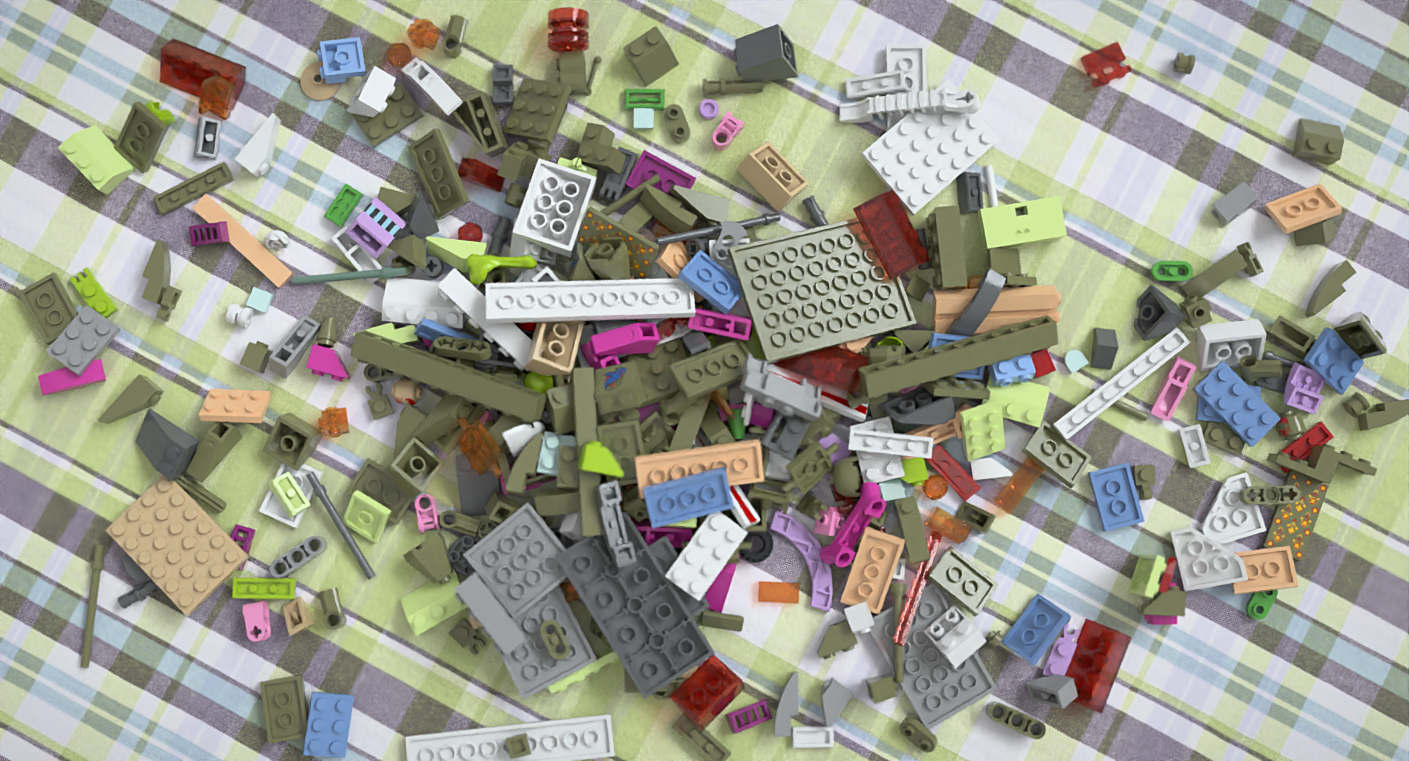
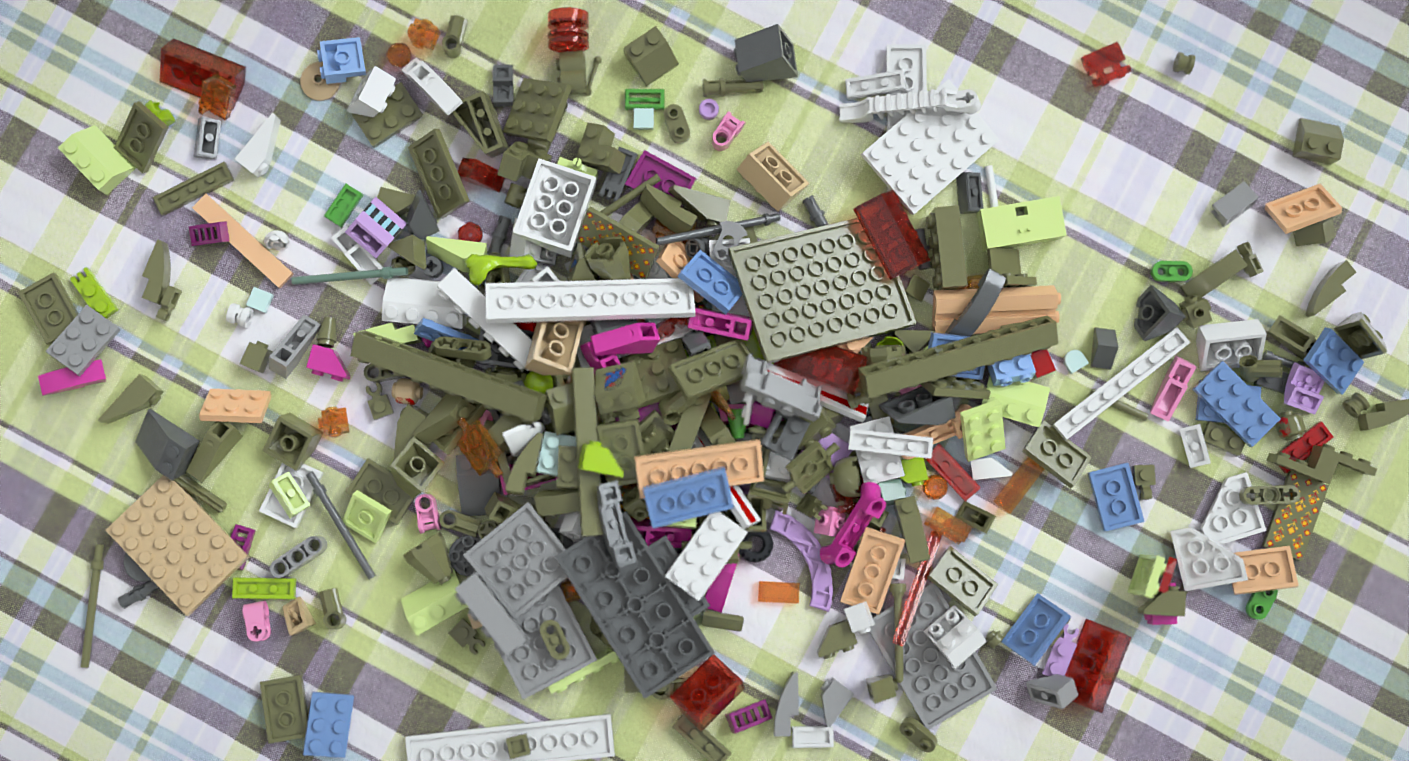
olive beam [986,701,1046,739] -> none

